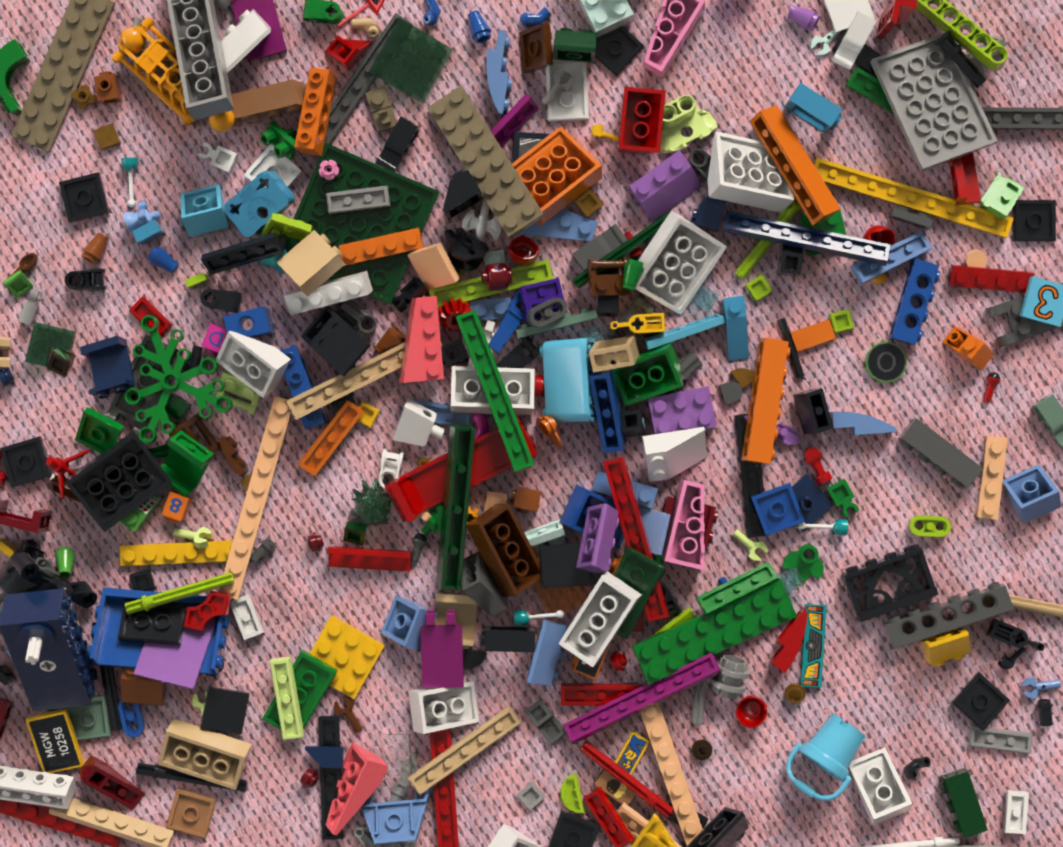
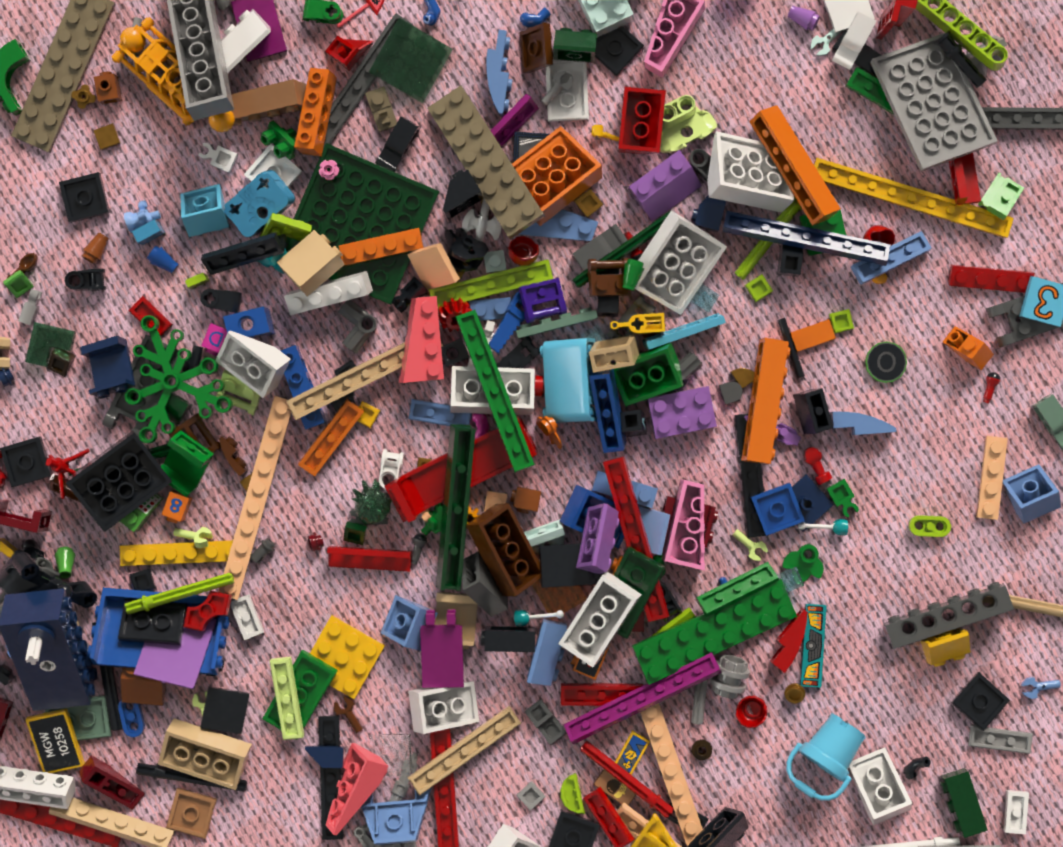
green plate [75,407,124,453] -> none
hinge [121,158,138,208] -> none
dark red plate [300,769,318,789] -> none
black slope [301,306,371,377] -> none
light grey tile [326,185,391,214] -> none
tan arm [352,18,380,38] -> none
dark orange cone [374,326,405,354] -> none
white torso [393,398,445,446] -> none
black tile [464,649,487,669] -> none
blue cone [468,10,491,43] -> none
dark red head [481,263,512,291] -> none
dark grey plate [527,298,567,327] -> none
red plate [610,651,628,671] -> none
white slope [643,427,707,482] -> none
dark azure slope [721,296,749,361] -> none
dark azure window [784,82,843,133] -> none
black fence [841,545,939,622] -> none
dark grey plate [888,206,934,230] -> none
blue brick [888,258,940,345] -> none
dark grey brick [899,418,983,488] -> none
light nougat tile [965,249,987,268] -> none
black piece [986,618,1045,651] -> none
black hand [998,647,1025,669] -> none
black tile [1013,200,1056,242] -> none
black pin [1036,699,1053,726] -> none

